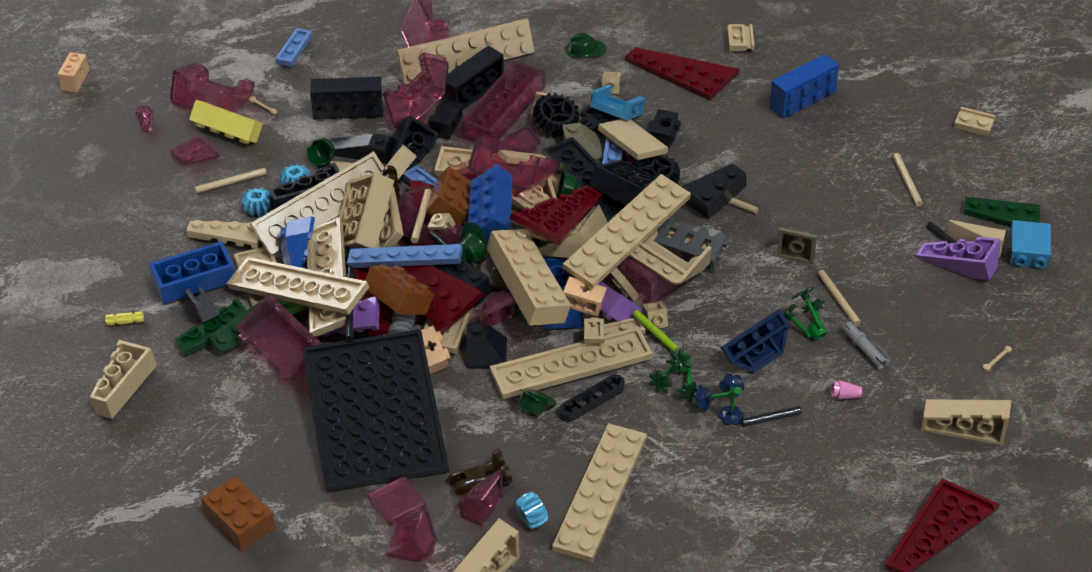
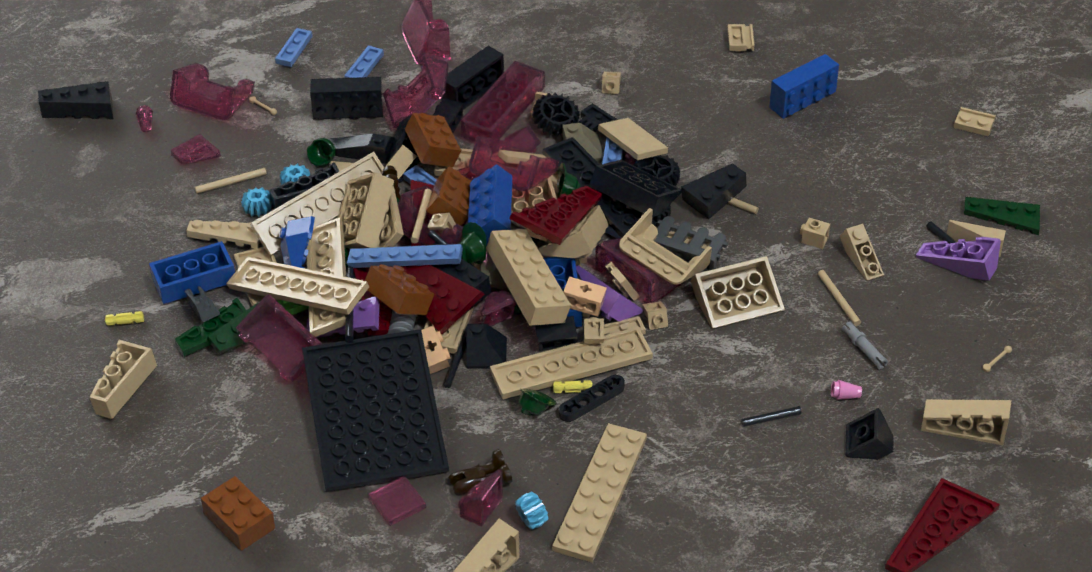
light nougat brick [58,52,89,92] -> none
light yellow brick [189,100,263,145] -> none
clear pink slope [385,509,437,563] -> none
tan plate [397,18,535,84] -> none
tan plate [512,187,549,210] -> none
tan plate [563,174,691,289] -> none
dark green piece [565,33,606,58] -> none
dark azure panel [590,85,646,121] -> none
dark red wing [625,47,739,101] -> none
lime bar [632,310,679,352] -> none
black brick [649,109,681,149] -> none
dark green plant [649,348,697,403] -> none
dark blue plant [694,374,745,426] -> none
dark blue wedge [720,309,790,373] -> none
dark tan slope [776,227,817,265] -> none
plant [782,287,828,341] -> none
tan bar [893,153,923,207] -> none
dark azure panel [1010,220,1051,269] -> none
none -> black wedge [38,81,114,119]
none -> medium blue plate [344,45,384,78]
none -> dark orange brick [405,113,462,167]
none -> black bar [443,326,467,388]
none -> black brick [535,316,578,351]
none -> light yellow axle [553,380,592,393]
none -> tan slope [691,256,785,329]
none -> tan brick [800,218,830,249]
none -> tan slope [840,224,884,281]
none -> black slope [845,408,894,460]

